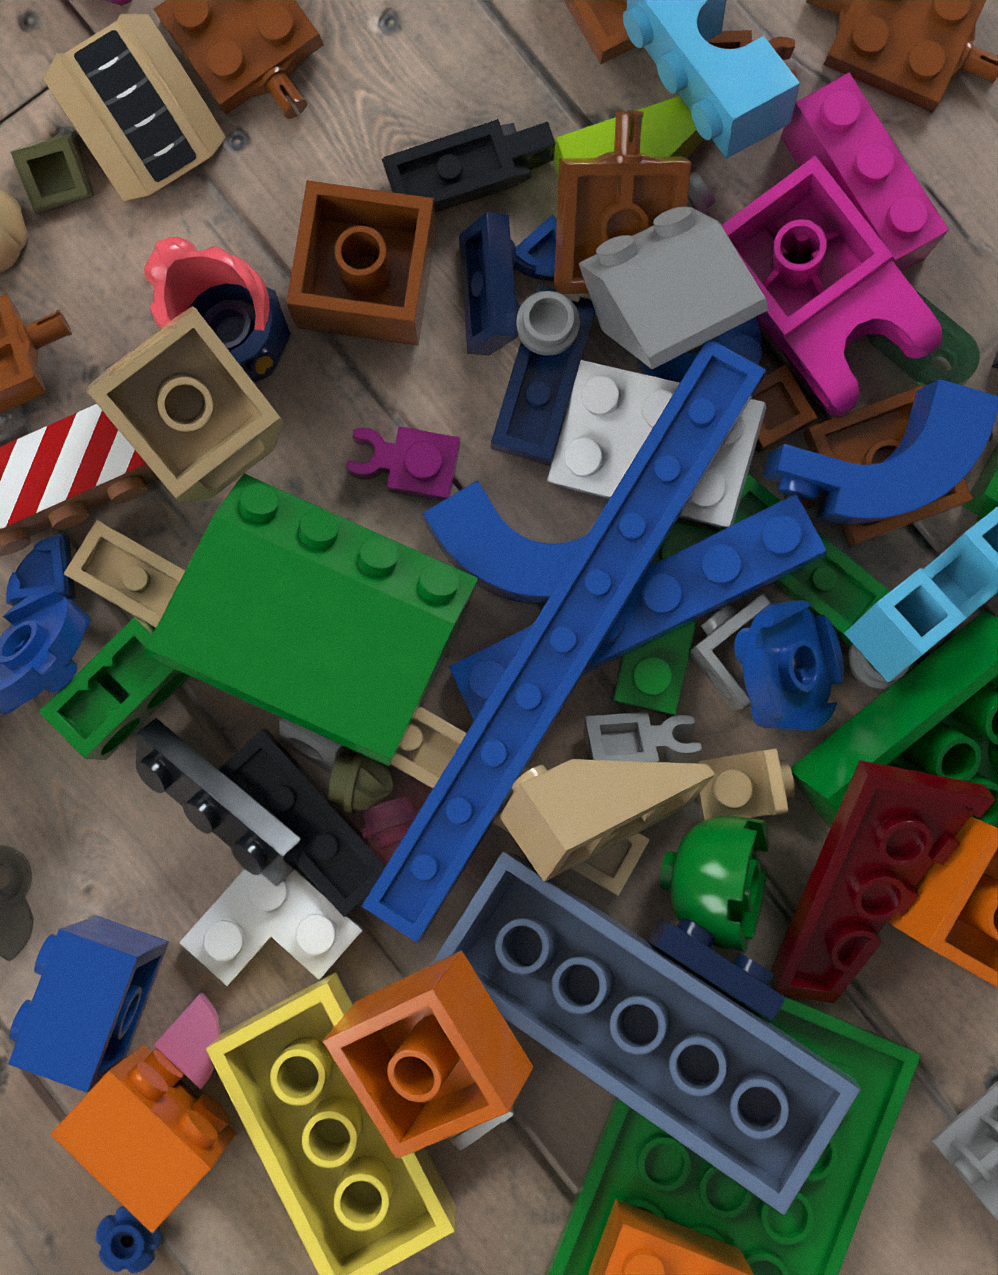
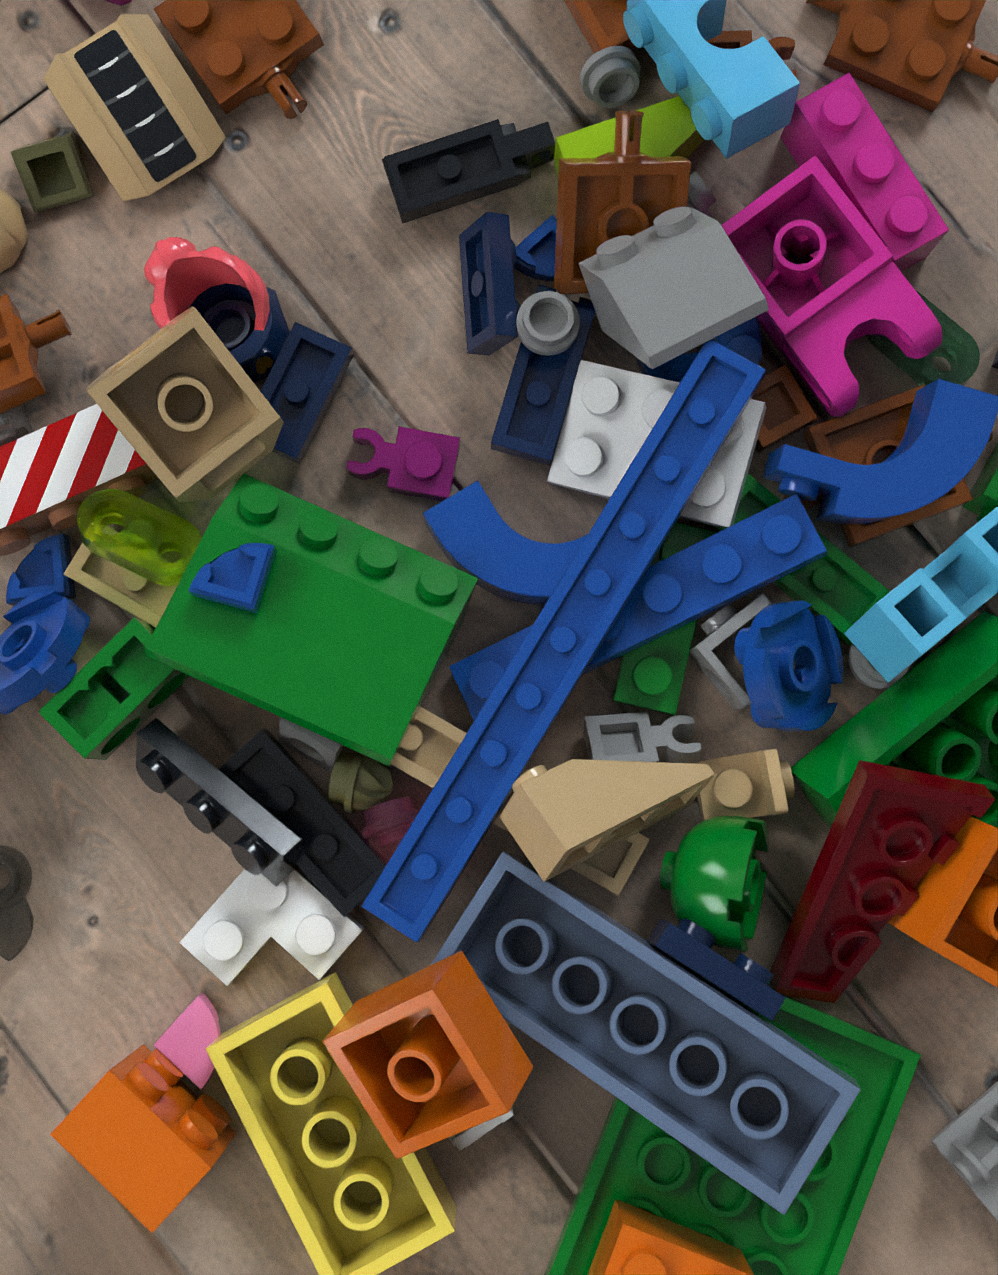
blue brick [8,916,169,1093] -> none
blue plate [95,1206,162,1273] -> none
dark orange brick [286,180,437,346] -> none
none -> clear neon green plate [77,489,202,586]
none -> blue tile [188,543,277,614]
none -> dark blue plate [260,322,354,464]
none -> light grey plate [580,46,641,108]

